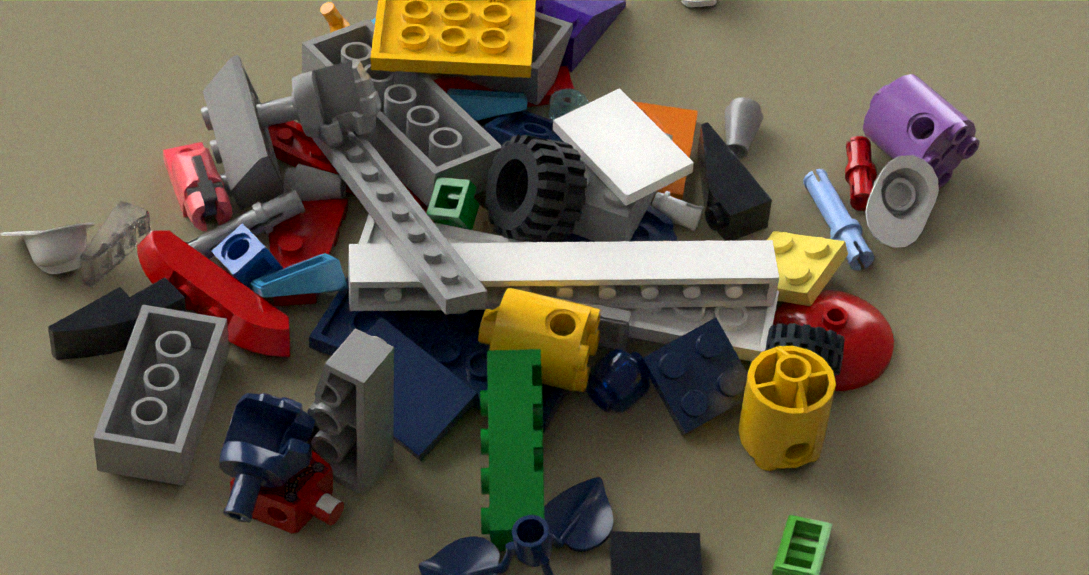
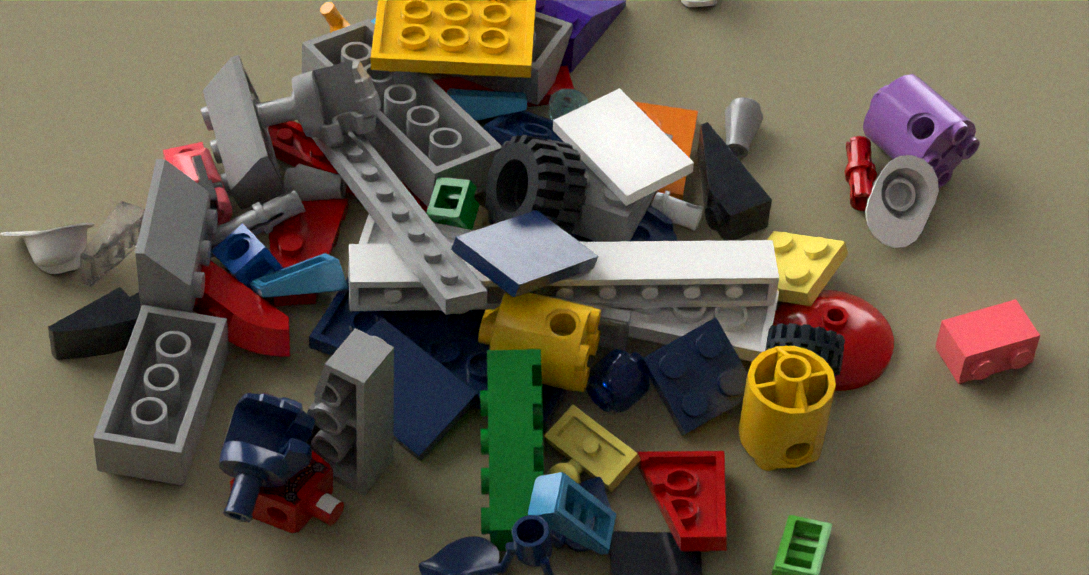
light blue pin [803,169,875,271] -> none
none -> light grey slope [135,159,218,313]
none -> tile [451,210,599,298]
none -> dark azure slope [528,472,616,555]
none -> light yellow plate [544,404,640,493]
none -> red wing [636,451,727,552]
none -> coral brick [935,299,1040,384]

